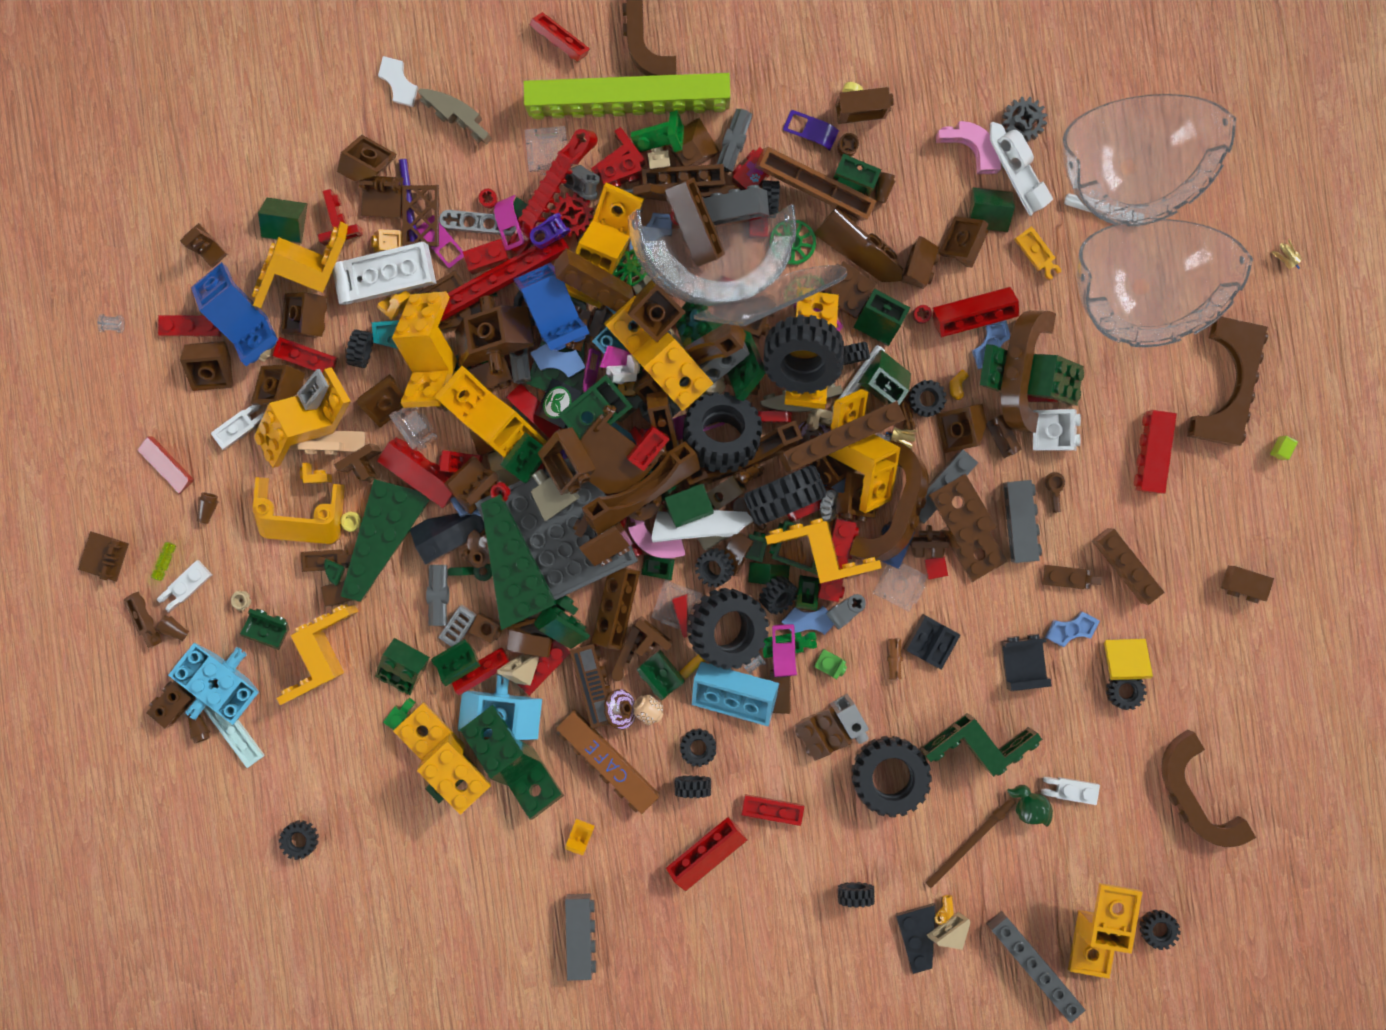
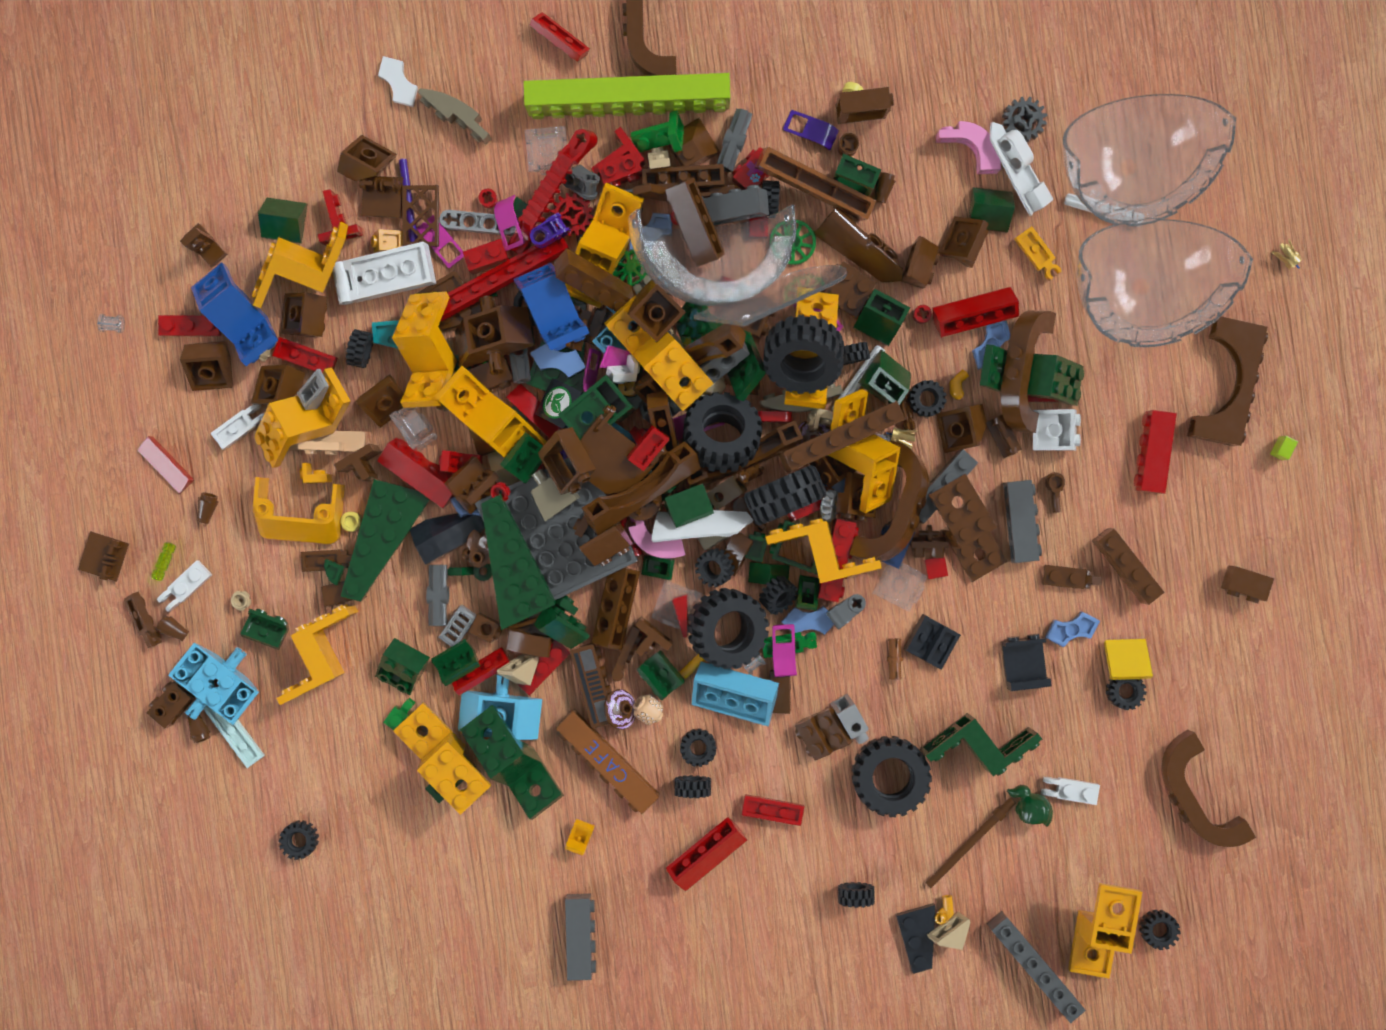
light orange bracket [377,290,410,320] -> none
bright green bracket [814,649,847,680] -> none

